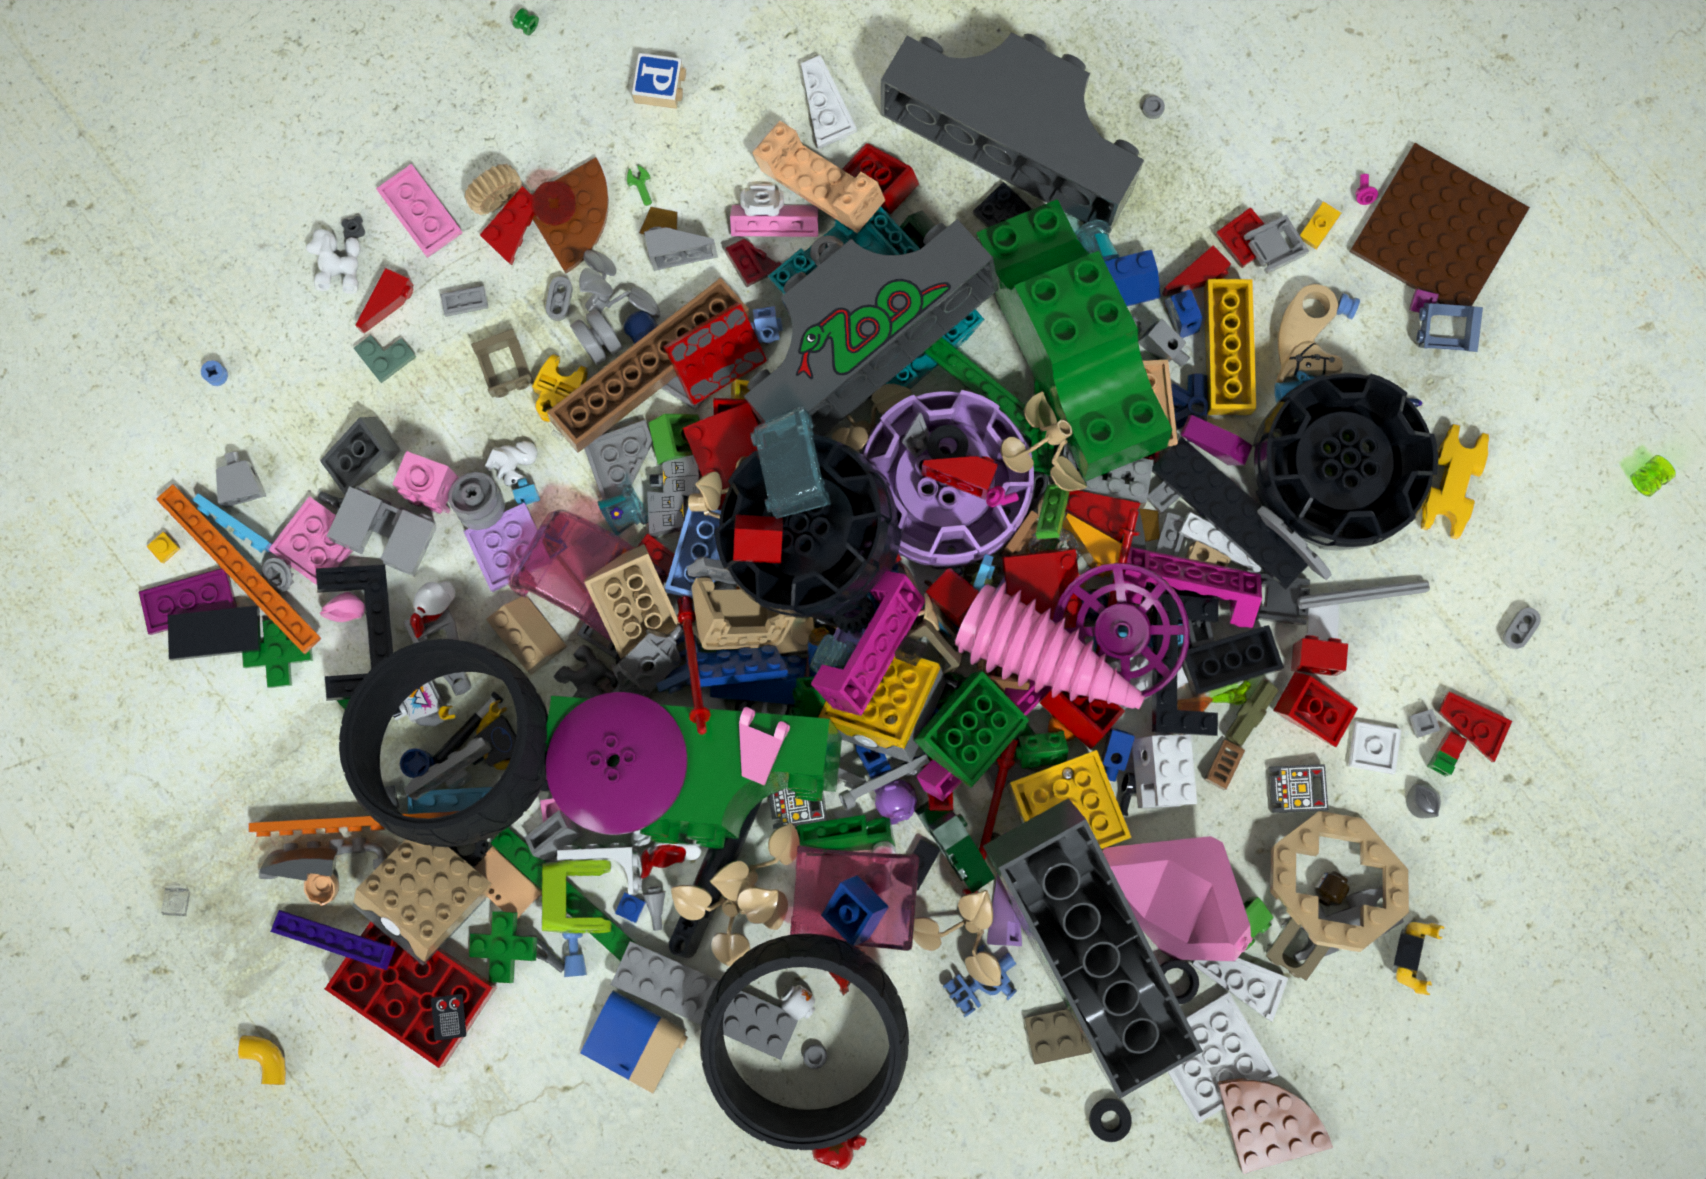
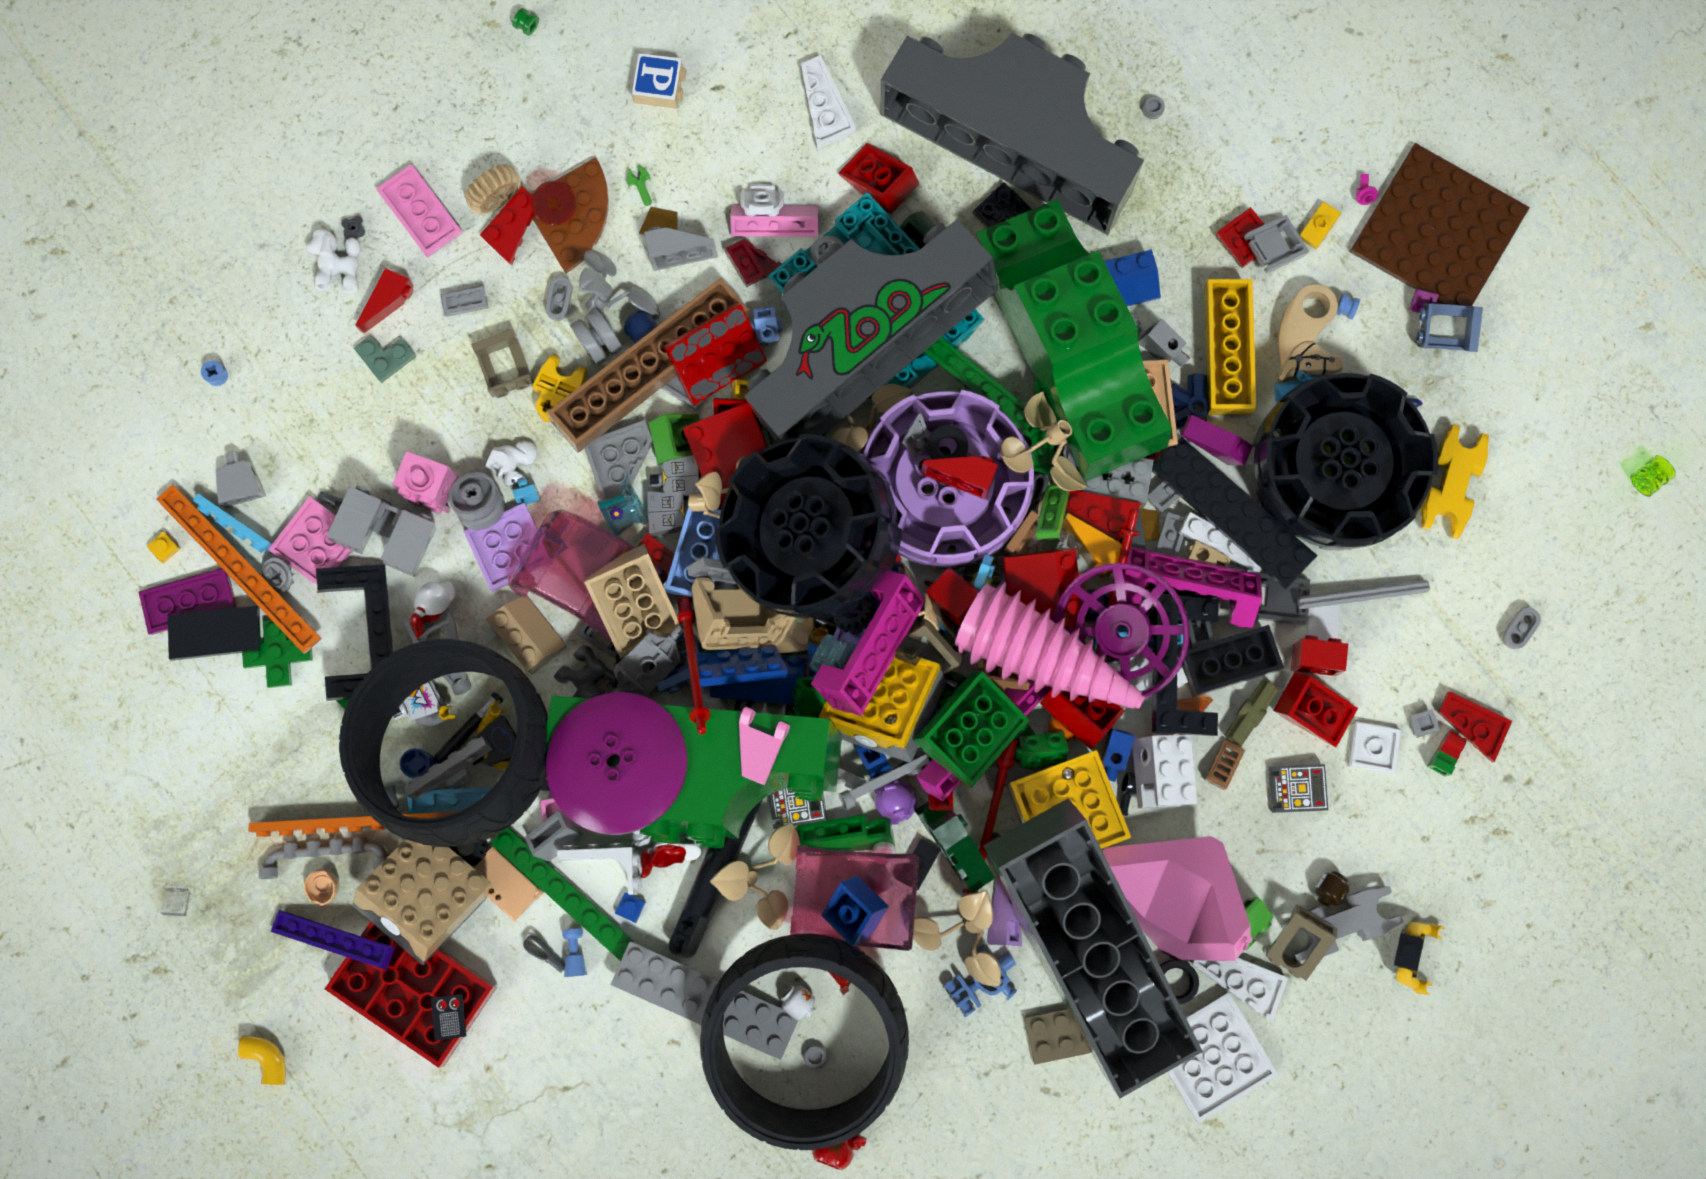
dark grey slope [260,848,338,881] -> none
dark grey slope [320,417,401,495] -> none
bright pink hat [320,592,365,622] -> none
green plate [469,911,537,983] -> none
lime connector [542,860,611,933] -> none
blue door [580,990,688,1094] -> none
light grey cone [643,887,666,931] -> none
tan plant [671,885,778,966] -> none
red slope [733,515,783,563] -> none
clear light blue windscreen [751,406,831,519] -> none
light nougat plate [752,121,885,233] -> none
dark pink plate [986,486,1019,507] -> none
clear light blue hat [1075,220,1120,261] -> none
black tyre [1089,1098,1132,1142] -> none
red slope [1162,245,1231,297] -> none
blue torso [1163,289,1202,338] -> none
clear neon green animal [1210,680,1251,705] -> none
plate [1217,1078,1333,1174] -> none
light grey tile [1257,506,1332,580] -> none
tan plate [1270,811,1409,952] -> none
flat silver hat [1406,784,1441,819] -> none

